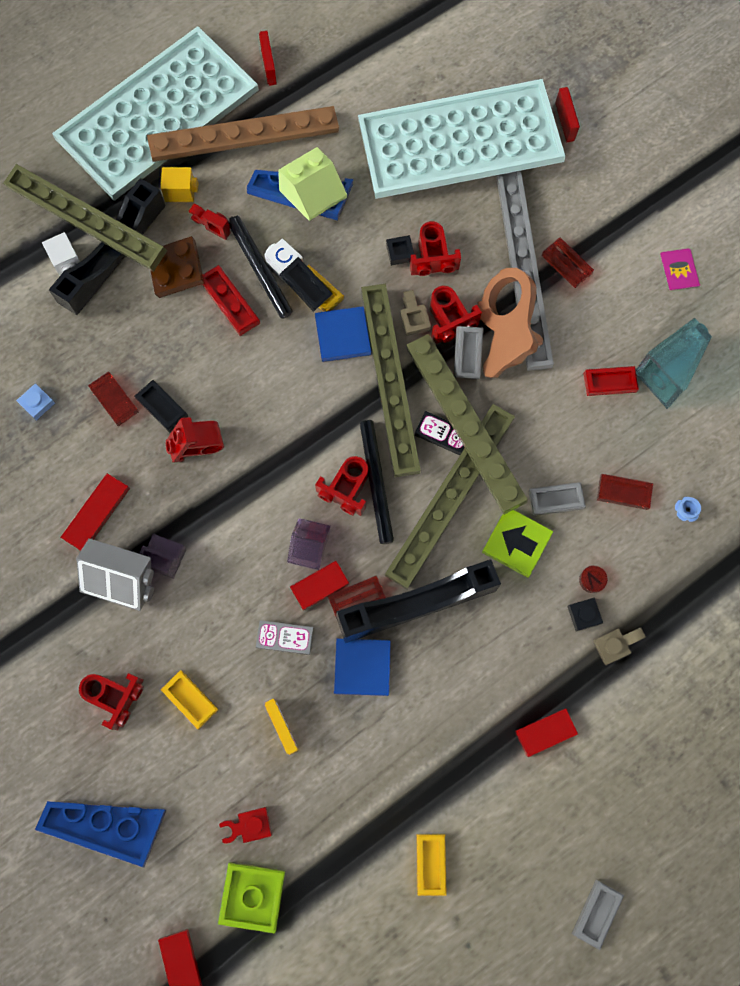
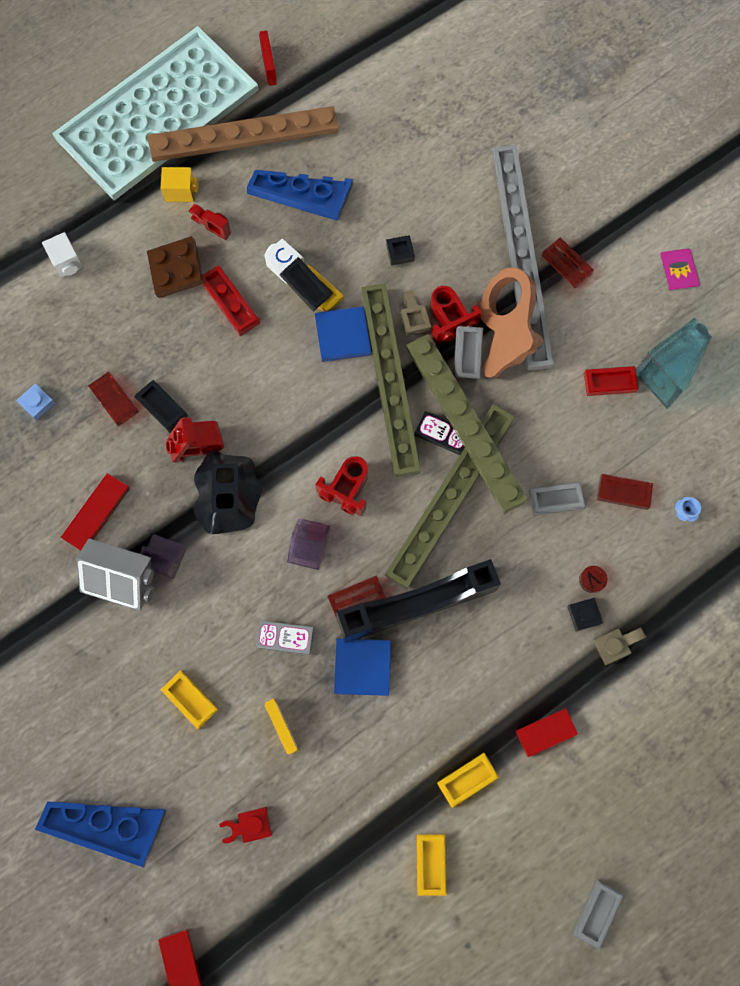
olive plate [3,164,167,272] -> none
black arch [49,178,166,315] -> none
red pin [79,673,144,730] -> none
lime tile [218,862,286,933] -> none
black axle [228,215,293,319] -> none
yellowish green slope [278,147,347,221] -> none
red tile [290,561,349,611] -> none
light aqua plate [358,79,565,199] -> none
black axle [360,420,394,544] -> none
red pin [410,221,461,276] -> none
lime tile [482,510,553,578] -> none
red tile [555,87,580,143] -> none
none -> black piece [194,450,262,535]
none -> yellow tile [437,753,499,808]

